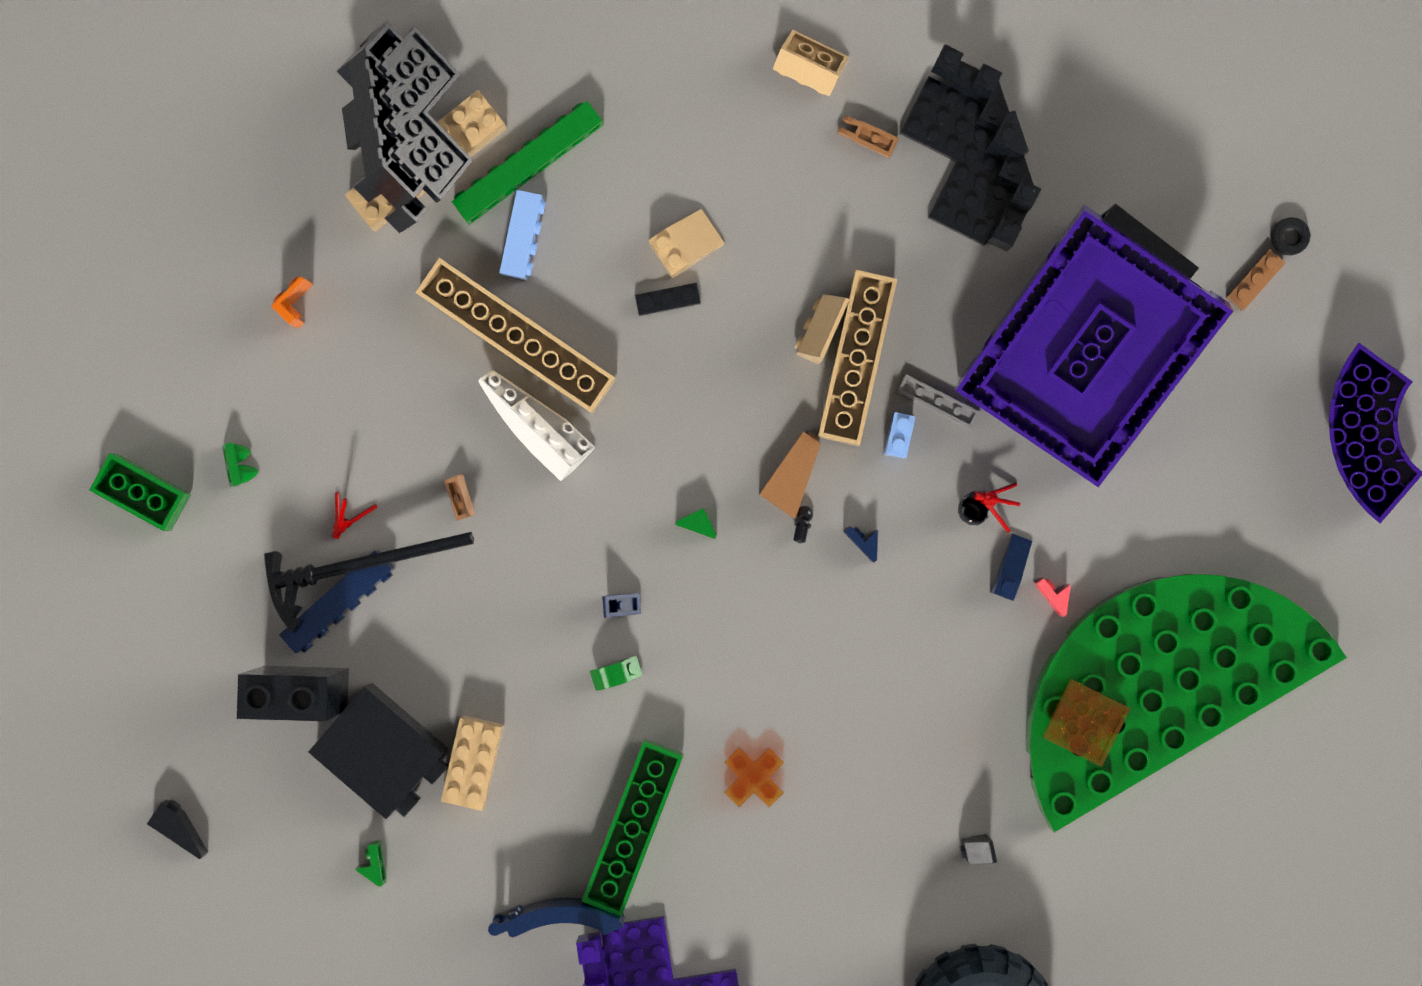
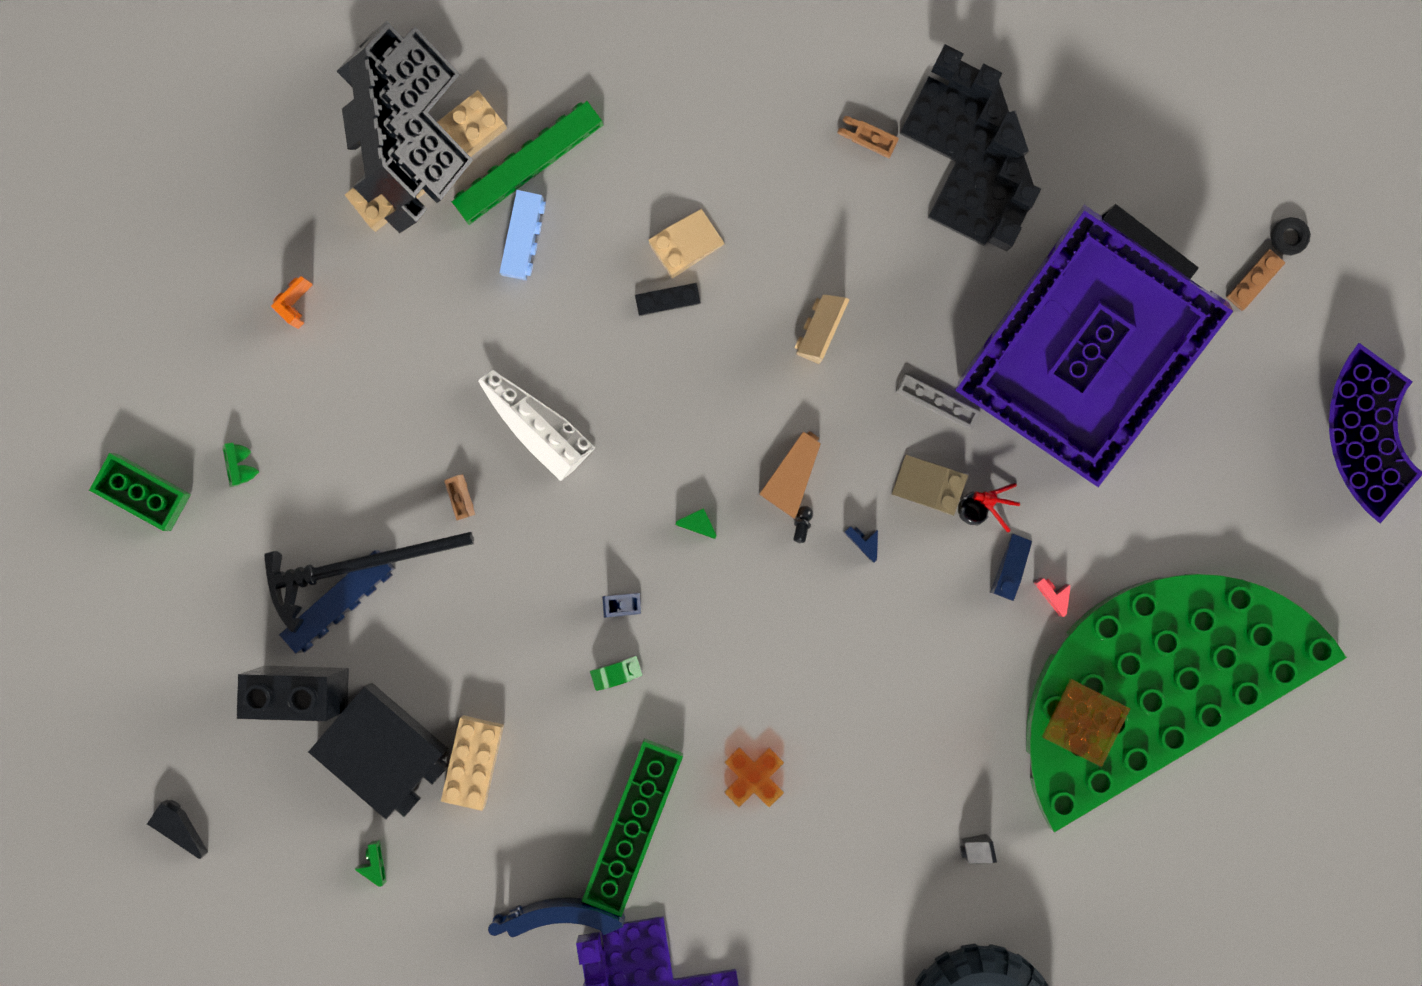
red plant [331,492,377,539] -> none
tan brick [415,258,616,414] -> none
tan slope [773,30,849,96] -> none
tan brick [817,270,897,446] -> none
light blue brick [883,412,916,459] -> none
none -> dark tan slope [892,455,968,516]

